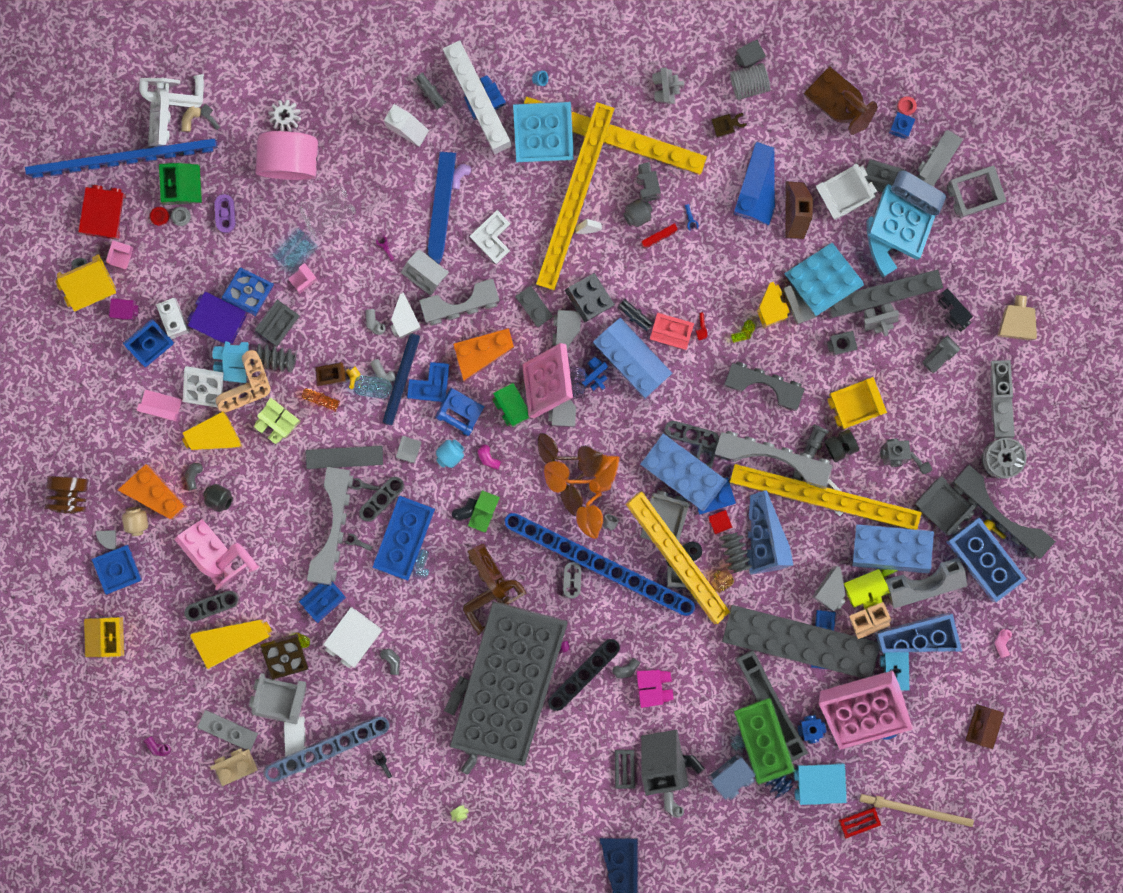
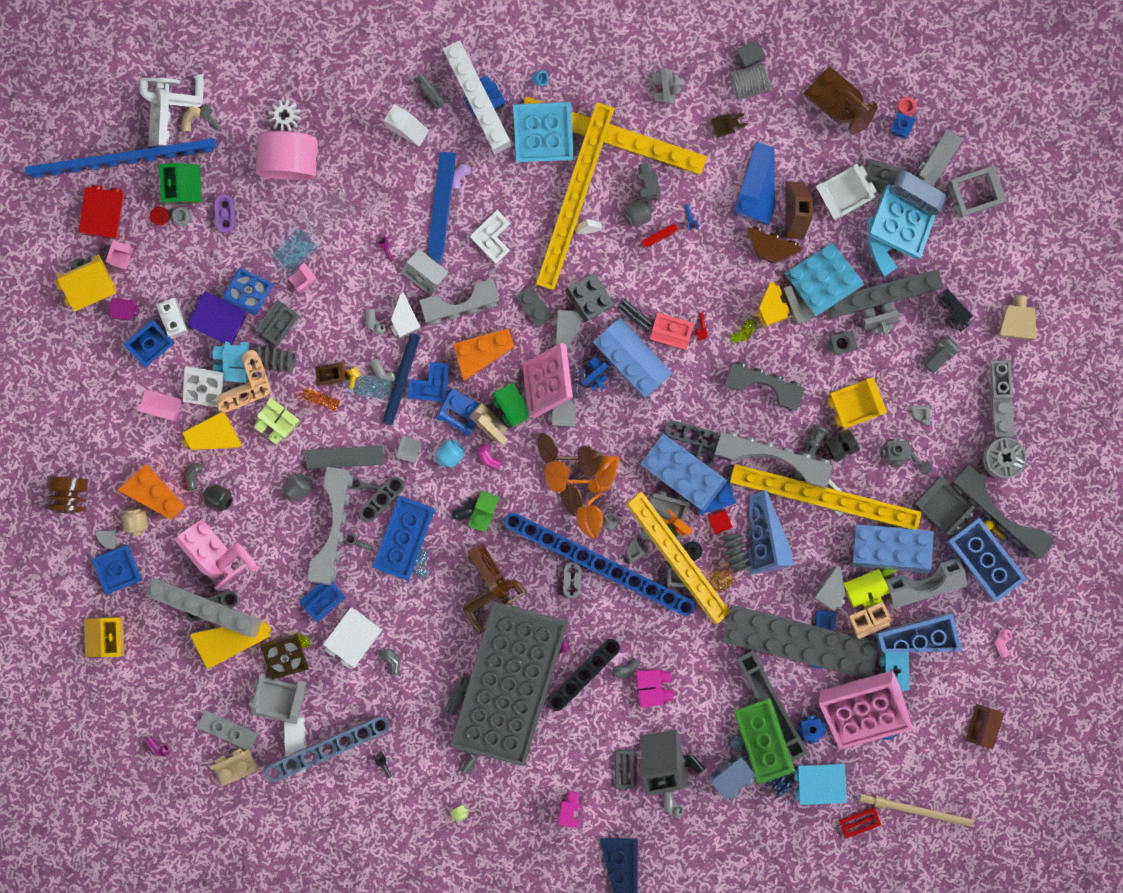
none -> light grey arch [145,578,262,638]
none -> dark grey head [282,473,311,502]
none -> tan bracket [469,403,508,445]
none -> dark pink hips [558,790,581,828]
none -> light grey tile [627,538,646,564]
none -> orange plate [661,509,693,537]
none -> reddish brown slope [746,226,802,264]
none -> light grey tile [910,405,930,425]

